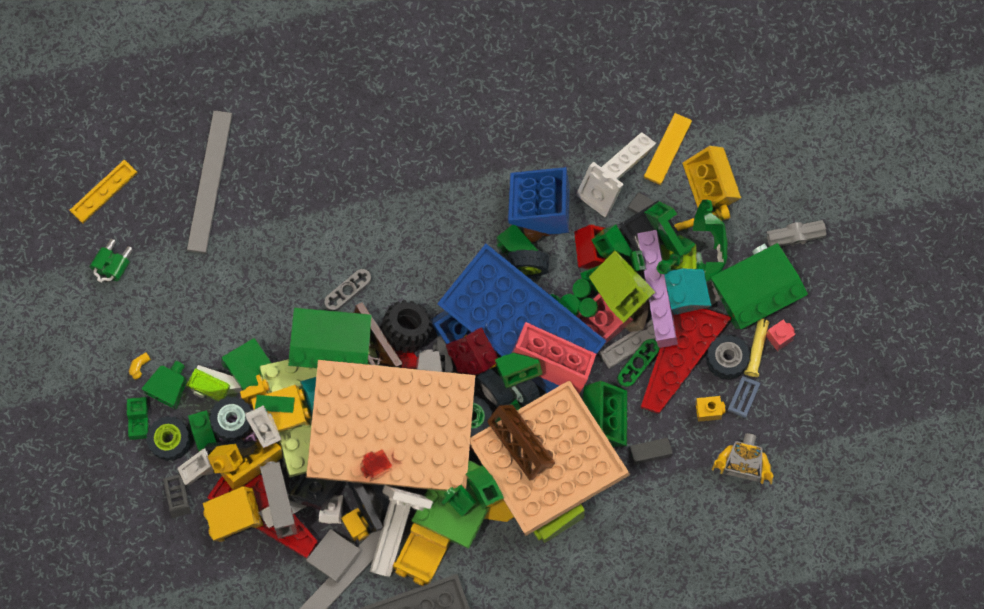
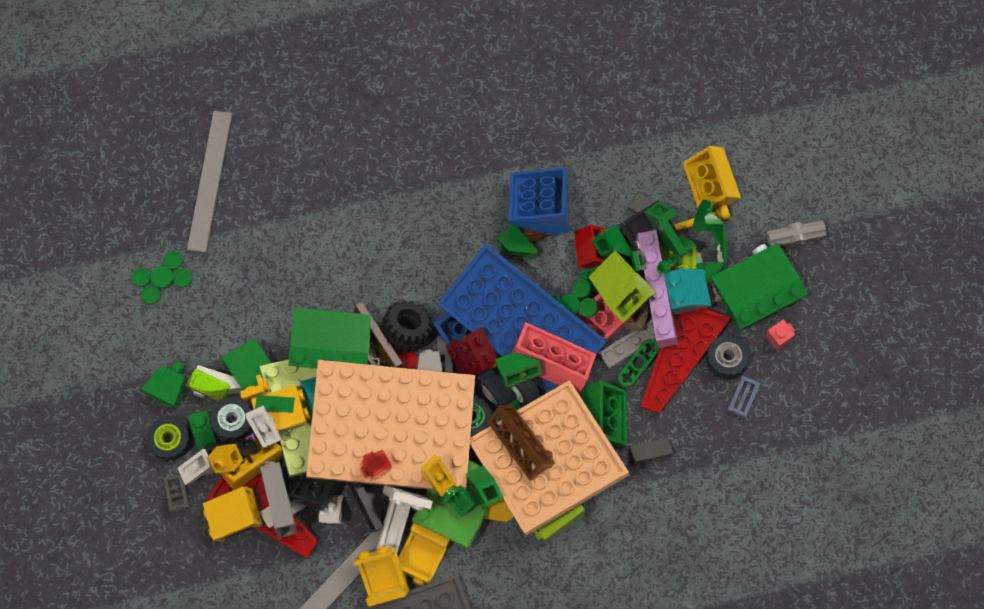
yellow tile [69,160,137,224] -> none
green piece [89,239,133,283] -> none
green slope [127,397,149,440] -> none
yellow arm [129,352,151,379] -> none
light grey tile [306,529,362,583] -> none
light grey beam [325,269,371,312] -> none
yellow brick [341,508,369,541] -> none
black wheel [507,250,549,276] -> none
white bracket [576,132,656,217] -> none
yellow tile [644,113,692,185] -> none
yellow brick [696,396,725,422] -> none
torso [712,433,773,484] -> none
light yellow pin [744,319,770,377] -> none
none -> green piece [132,251,192,304]
none -> yellow panel [353,545,409,607]
none -> yellow slope [420,455,456,497]

